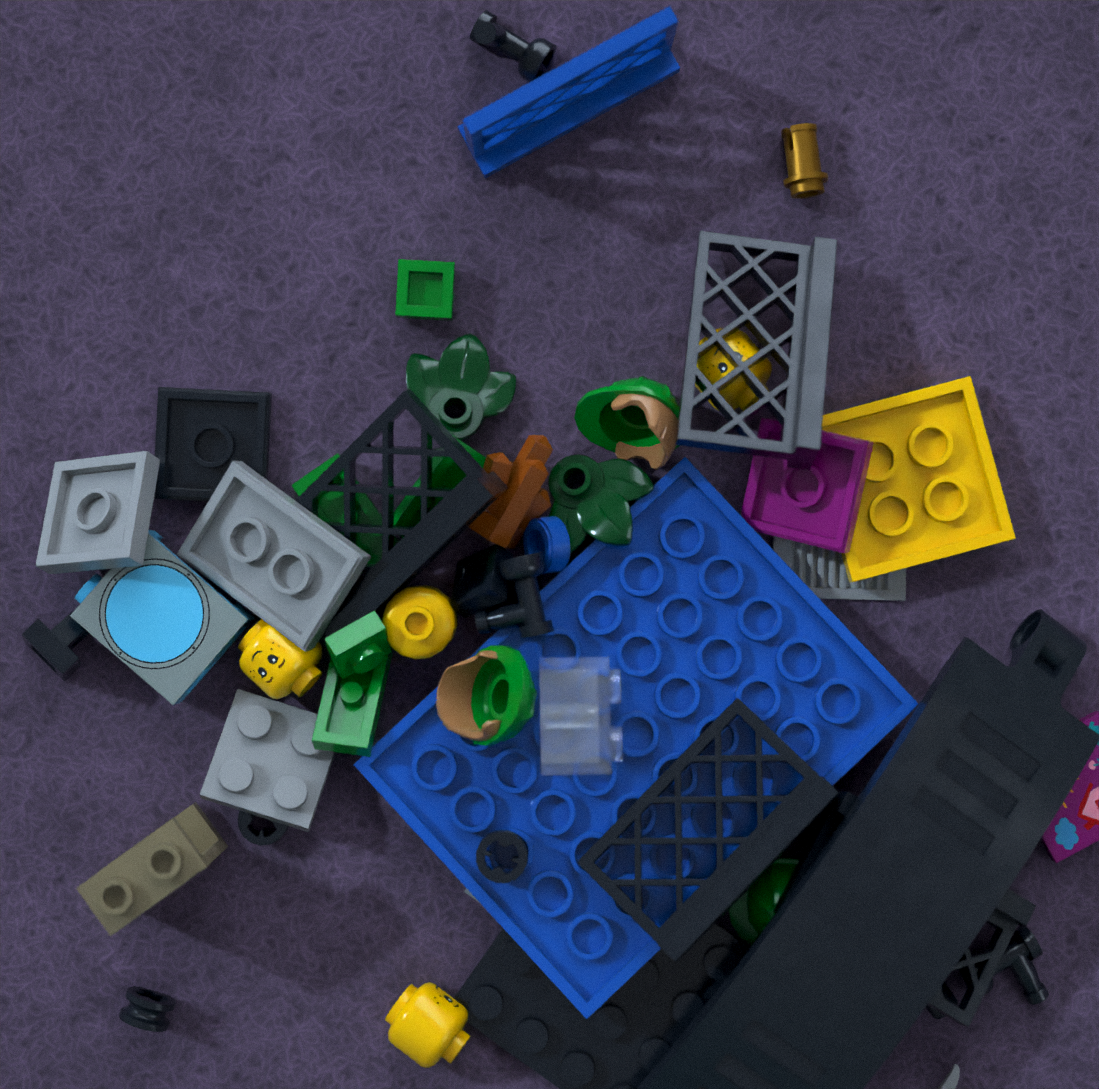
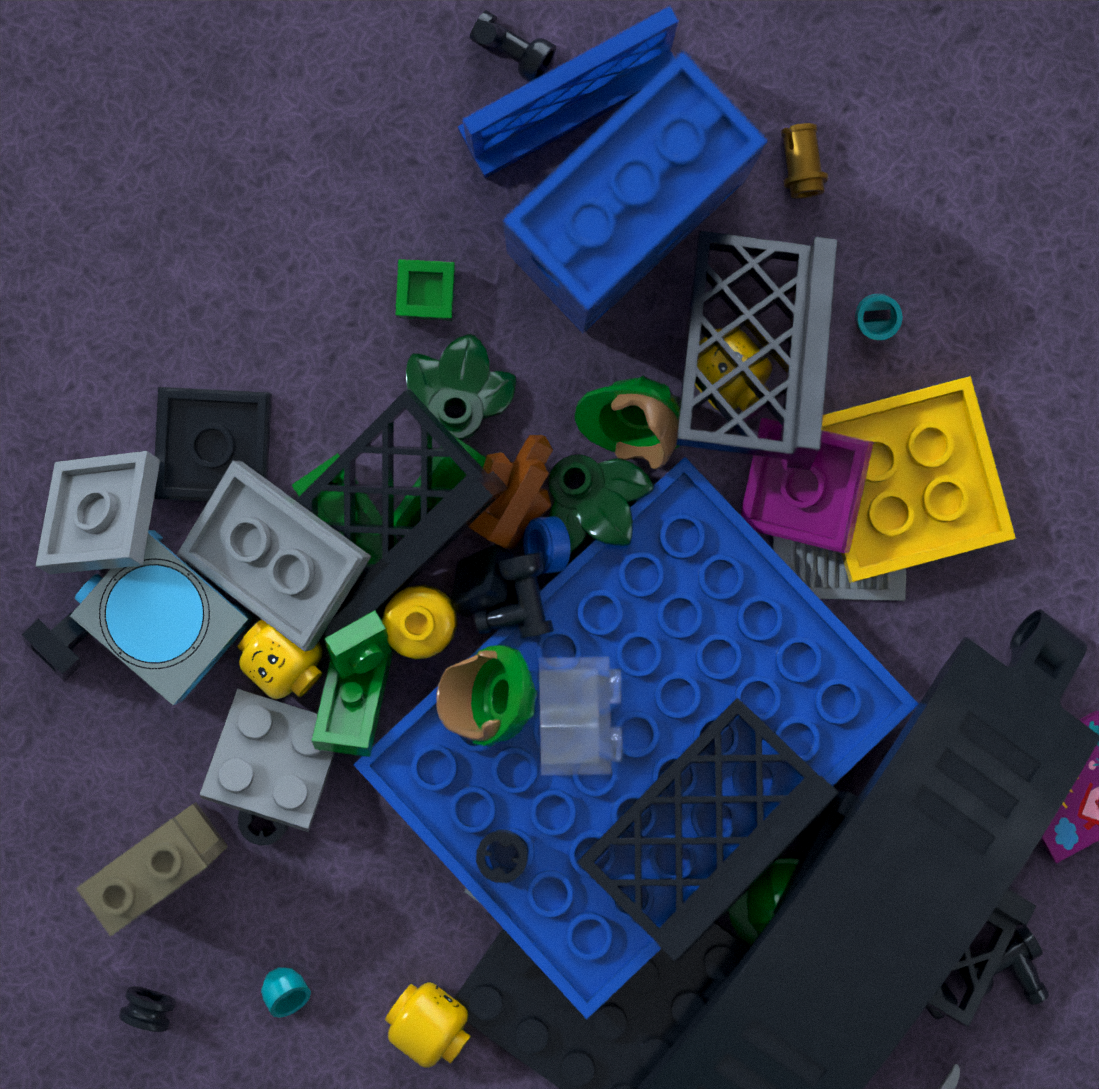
none -> teal hinge [261,967,311,1018]
none -> blue gear [503,51,767,334]
none -> teal hinge [855,294,903,340]

